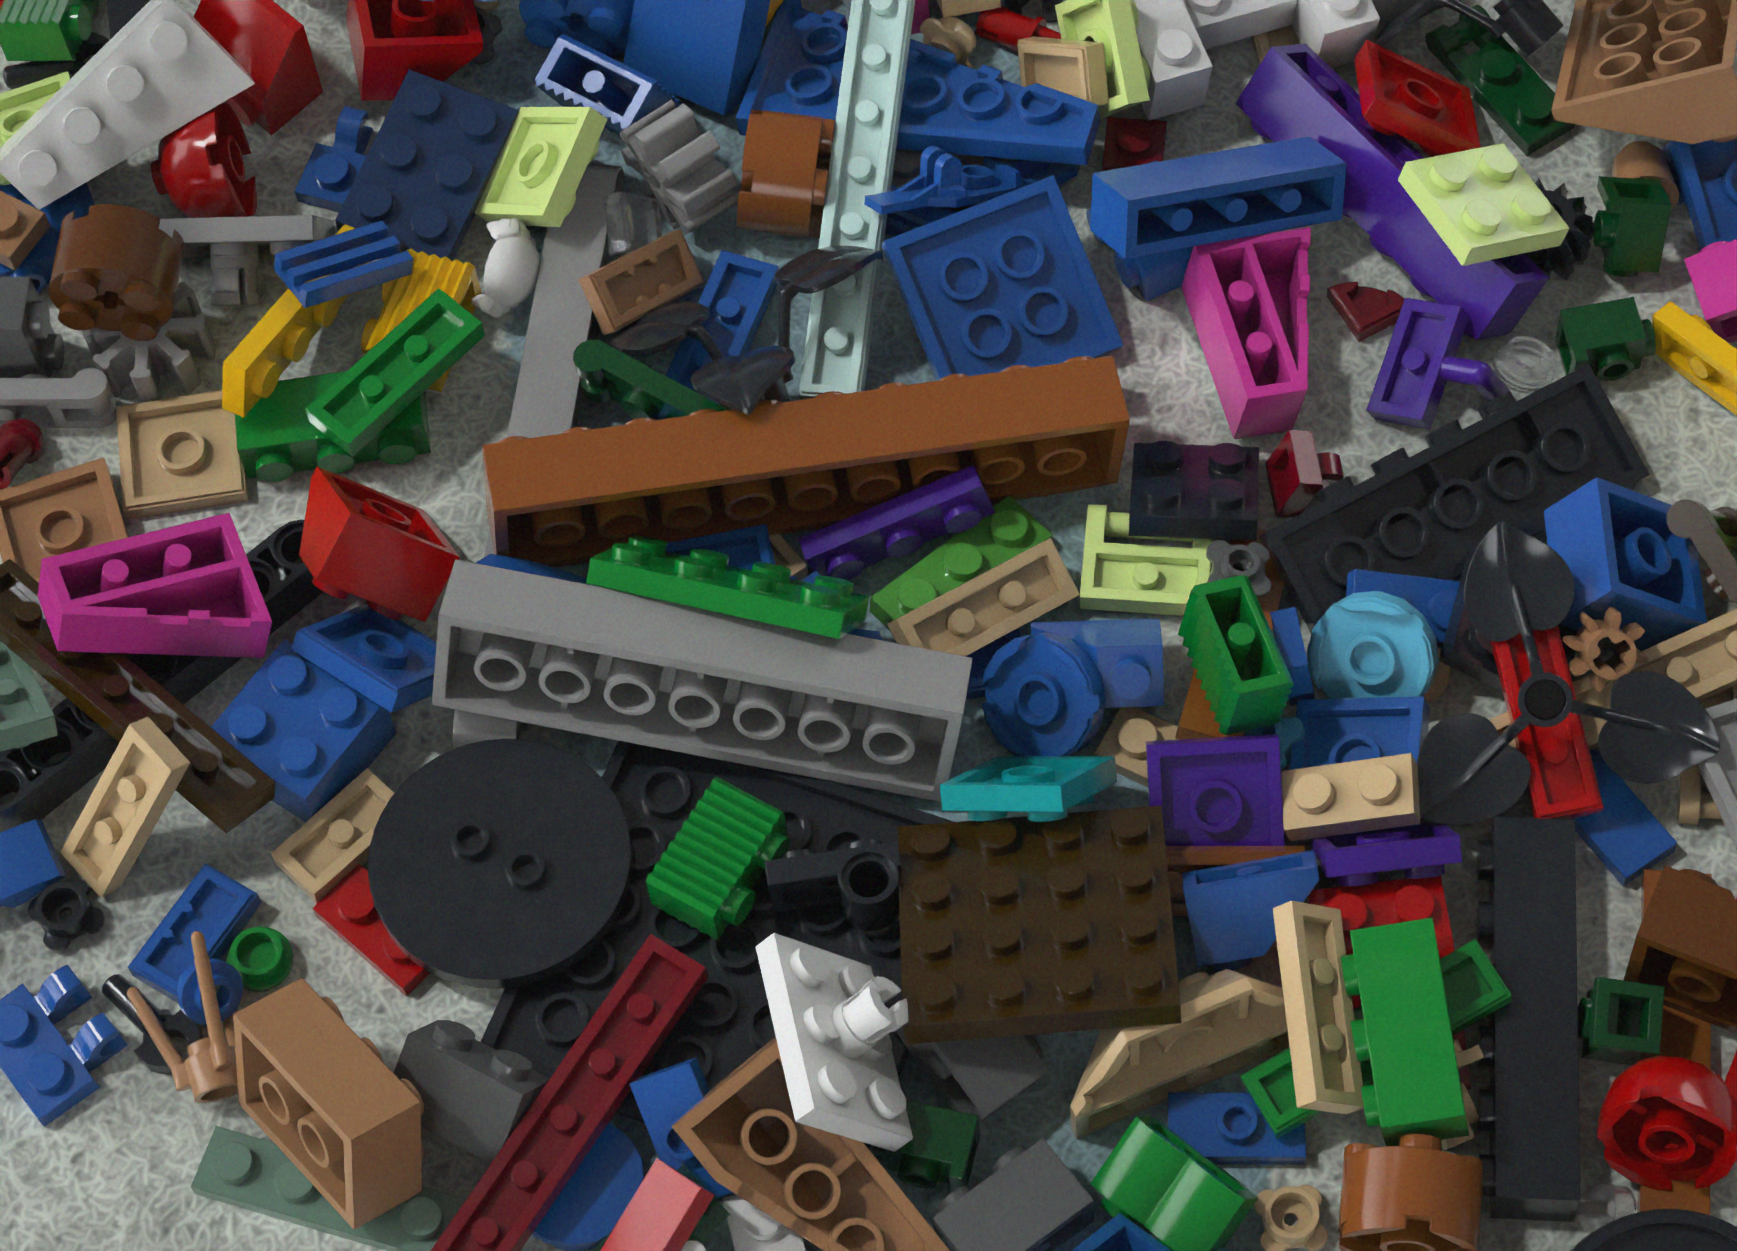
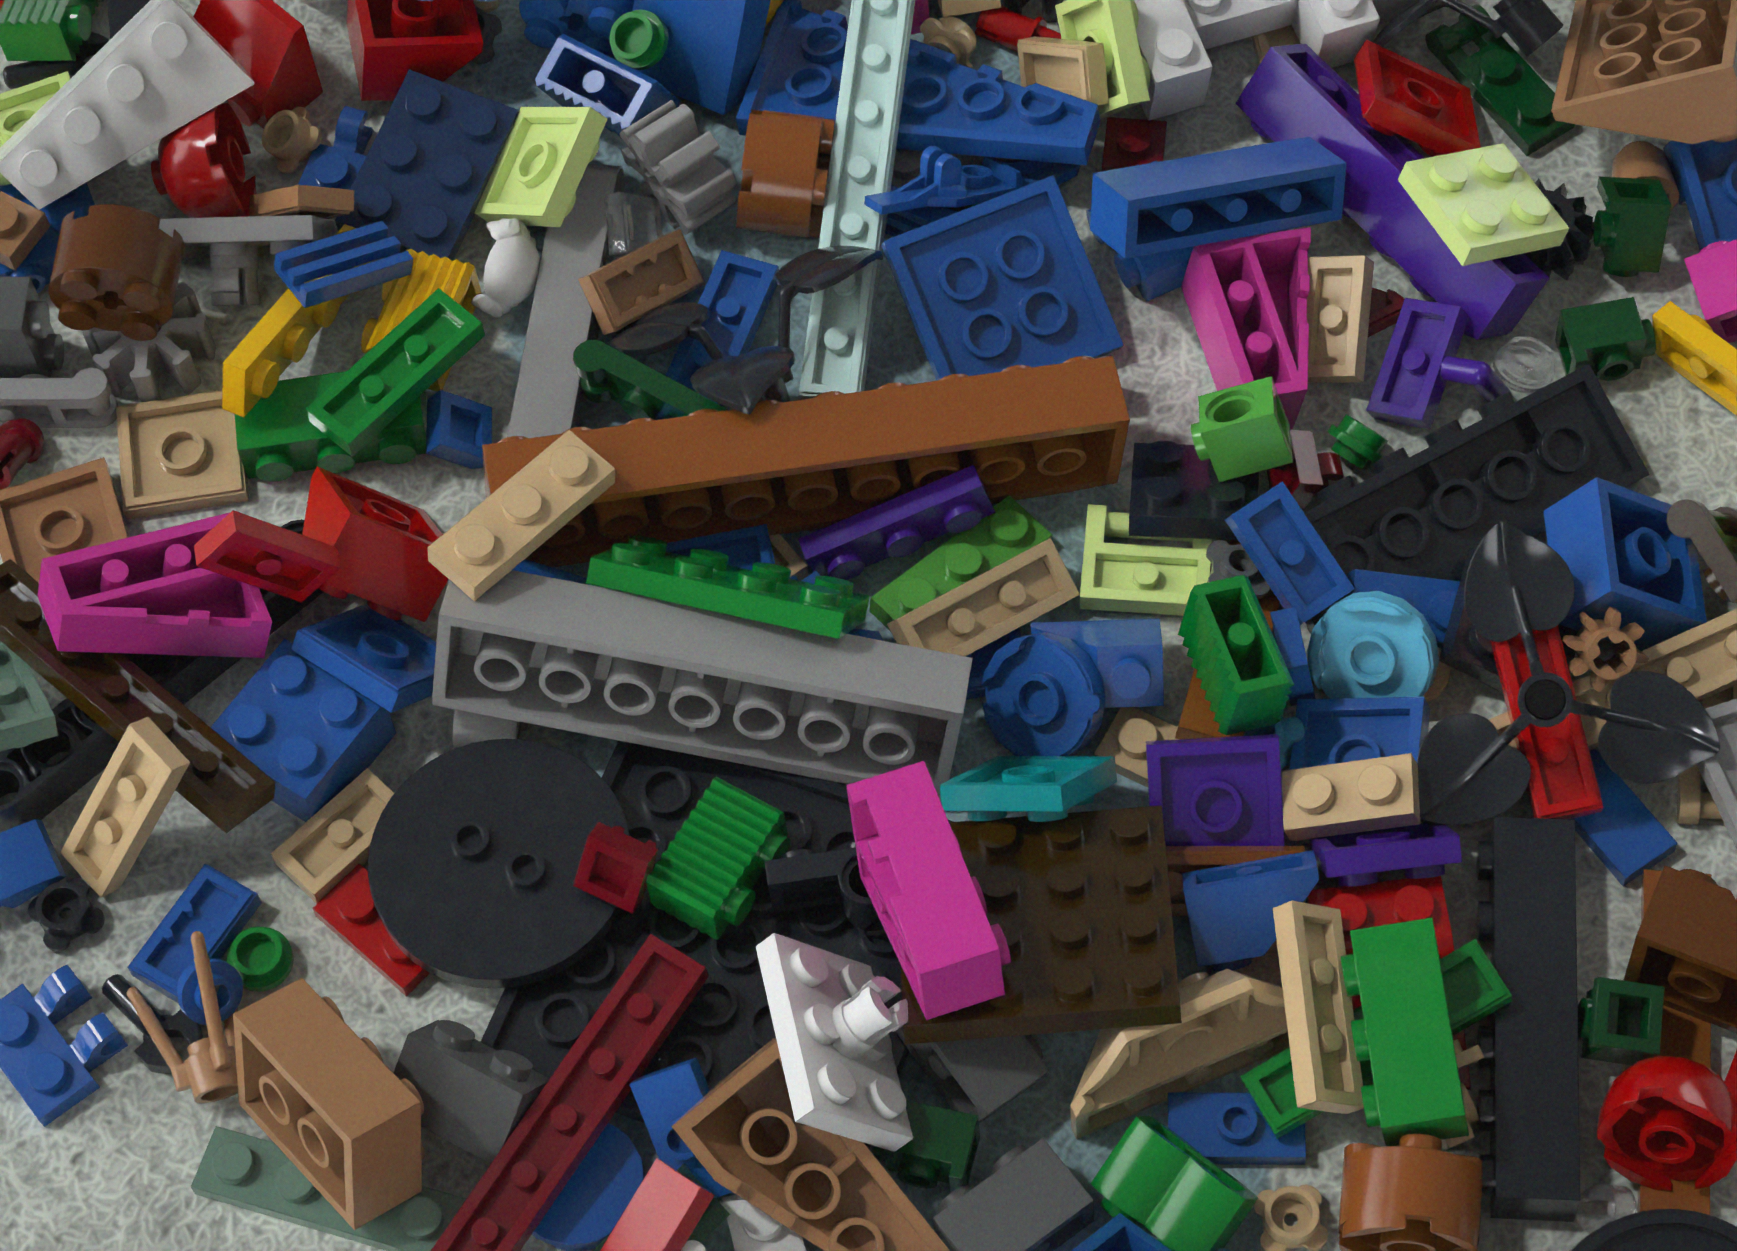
none -> red plate [194,510,341,603]
none -> medium nougat tile [249,185,355,219]
none -> tan plate [262,107,322,174]
none -> blue plate [426,390,492,469]
none -> tan plate [427,430,615,602]
none -> dark red tile [573,822,658,914]
none -> green plate [609,10,669,70]
none -> dark pink wedge [846,761,1011,1020]
none -> bright green brick [1191,376,1293,482]
none -> blue plate [1225,481,1355,625]
none -> tan plate [1307,255,1374,383]
none -> green plate [1327,414,1388,469]

